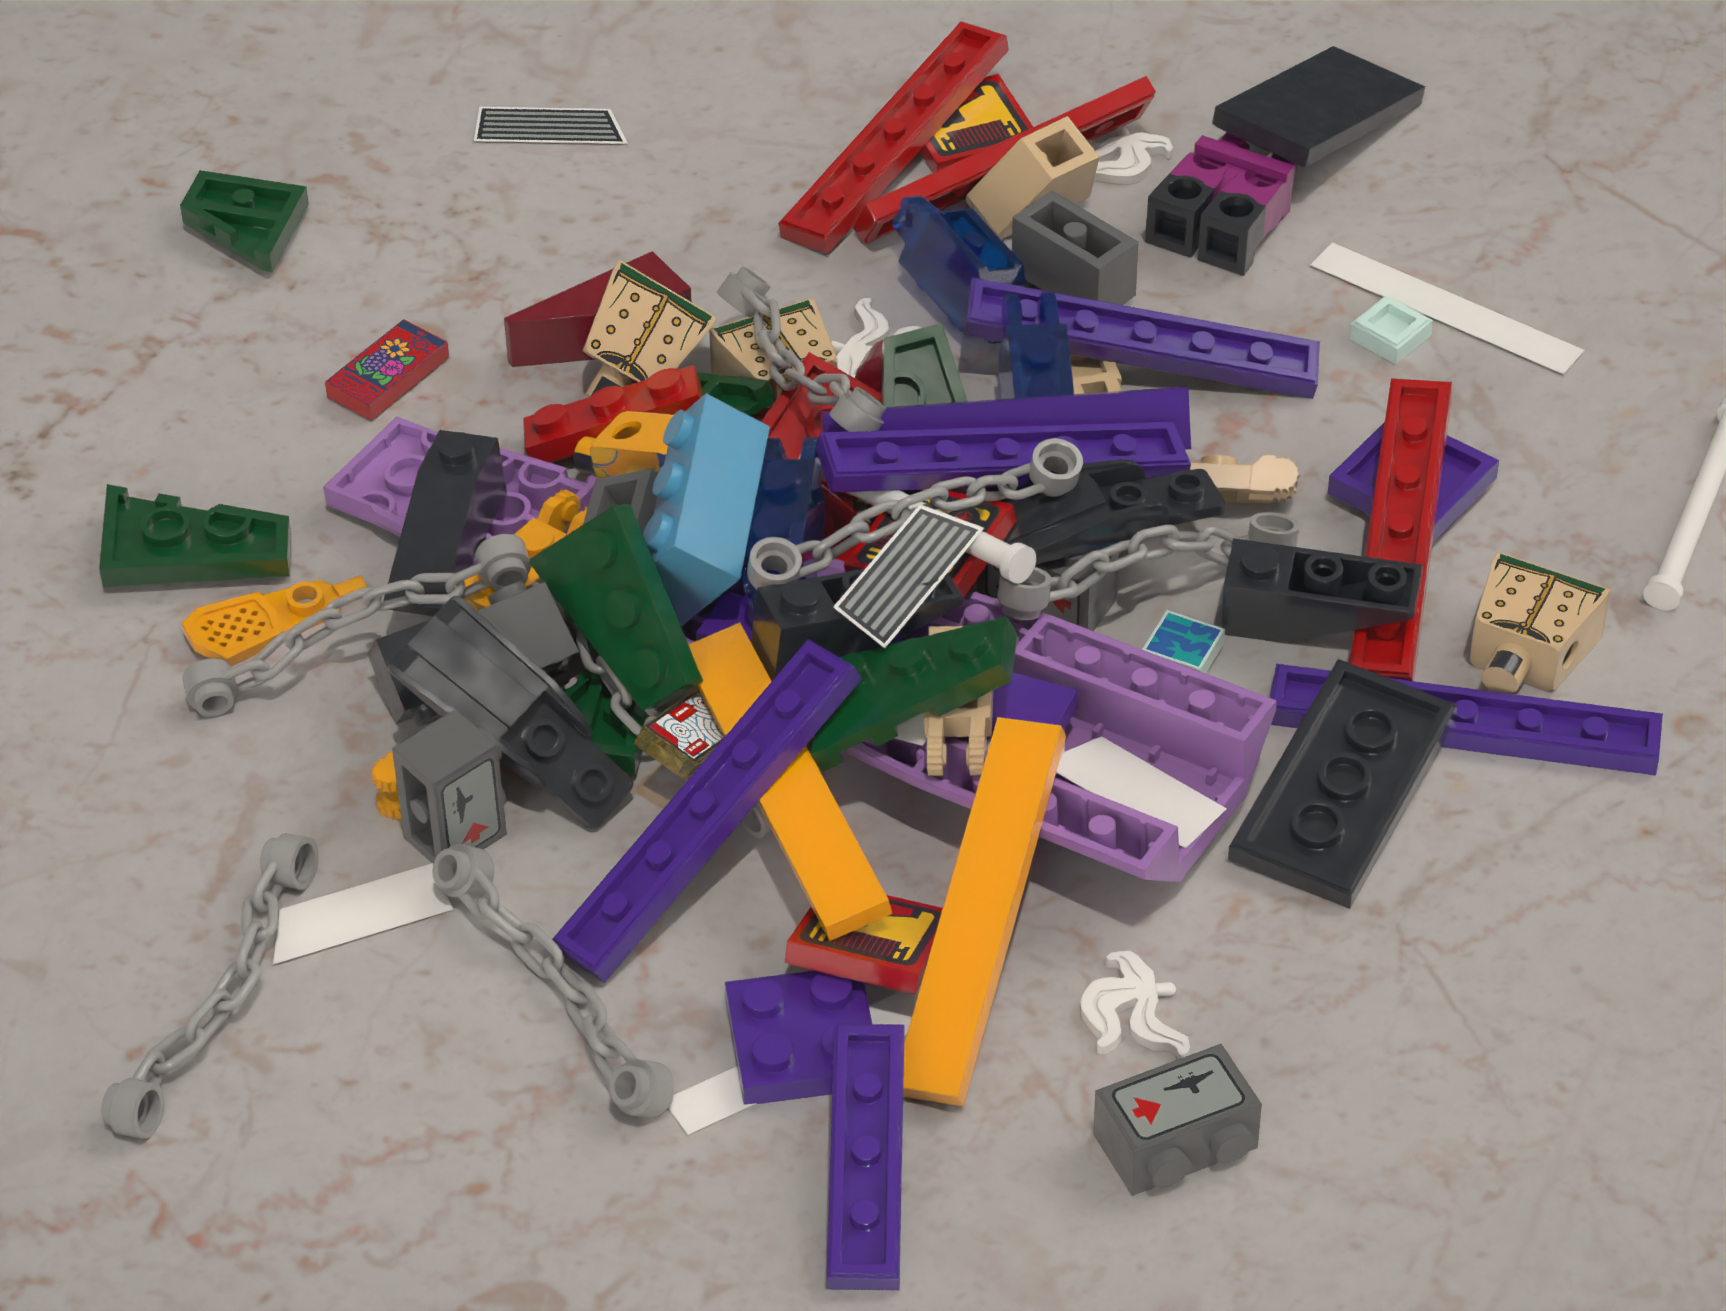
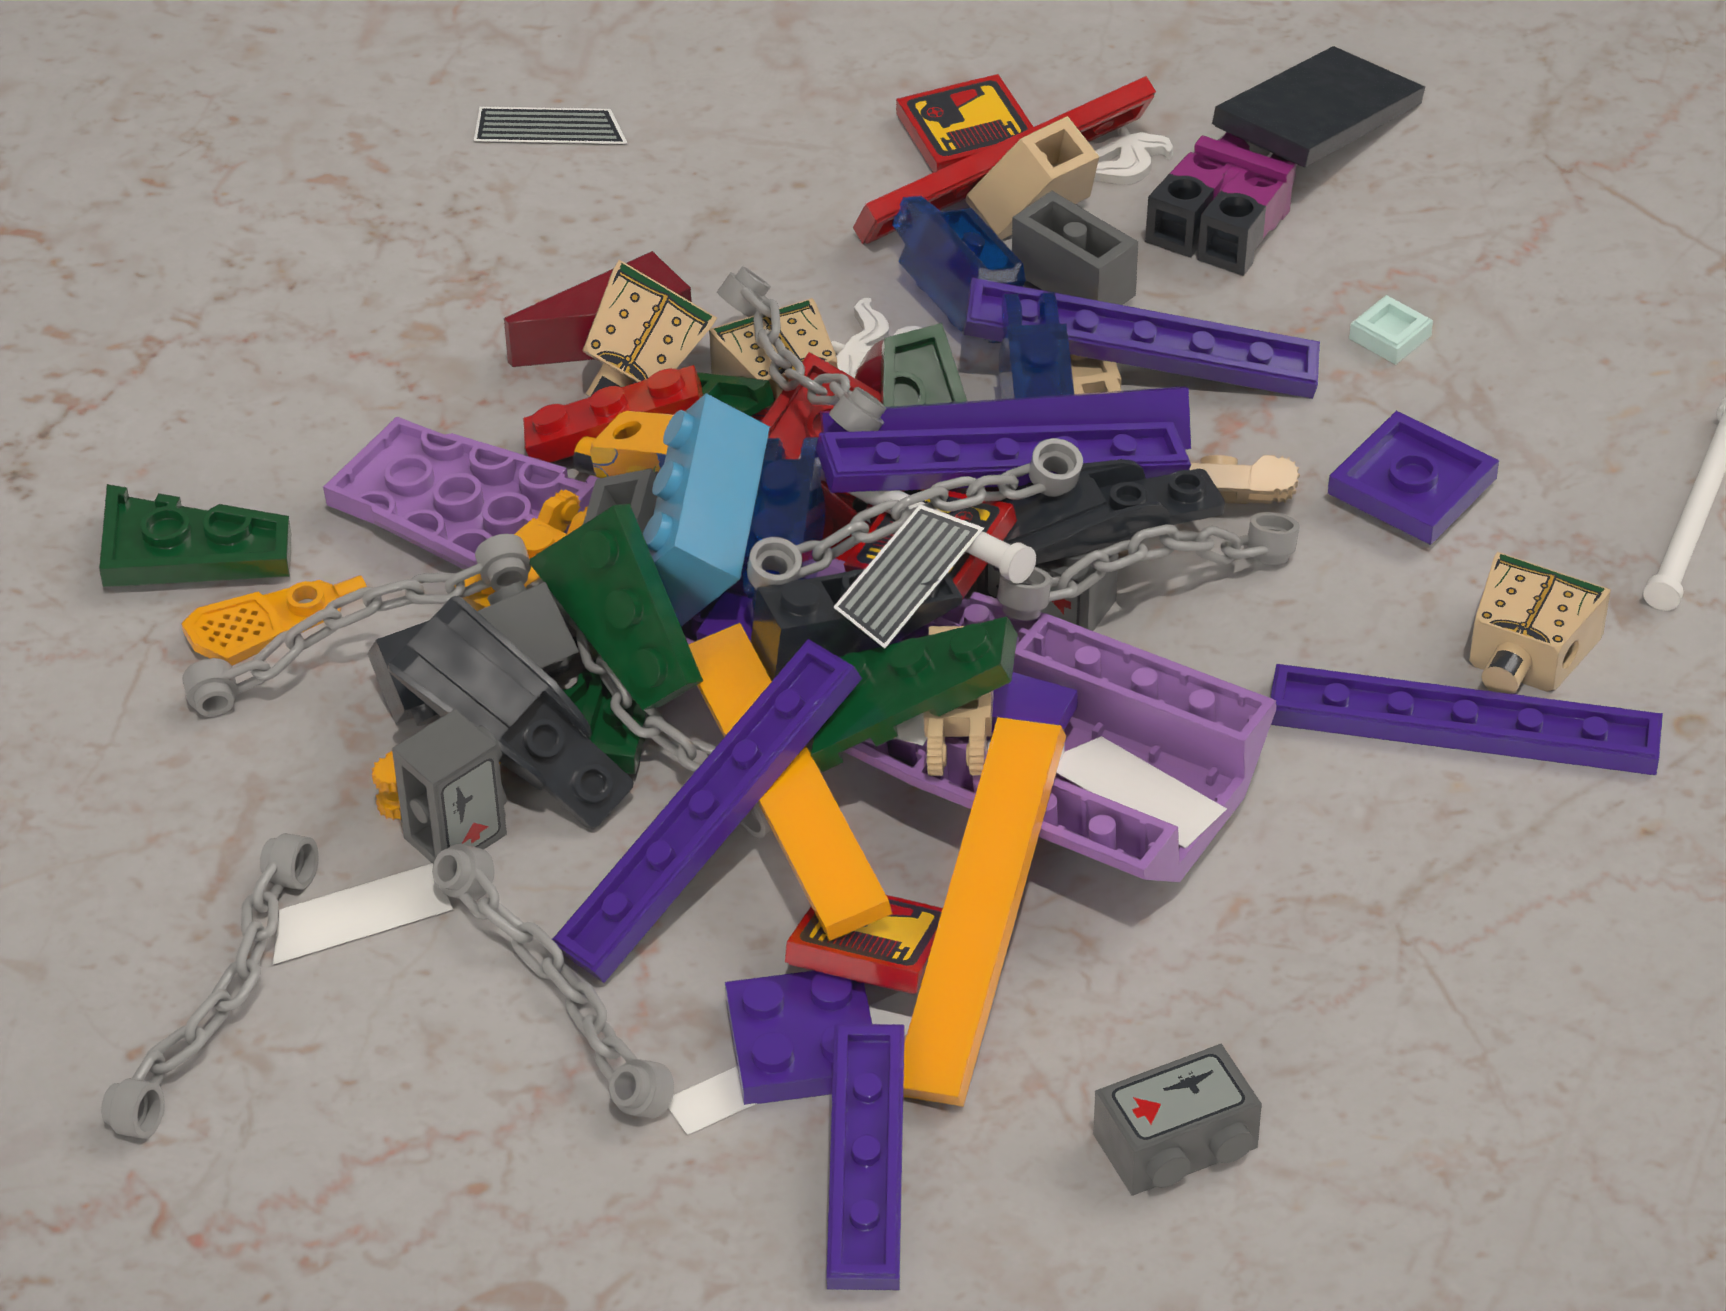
dark green wing [180,170,309,272] -> none
tile [325,319,449,420] -> none
black slope [383,430,507,616] -> none
tile [634,688,724,781] -> none
red tile [778,21,1009,254] -> none
white piece [1080,951,1190,1060] -> none
tile [1142,610,1225,674] -> none
black slope [1221,538,1423,643] -> none
black tile [1228,659,1457,909] -> none
white sticker [1310,242,1585,374] -> none
red tile [1350,378,1452,681] -> none

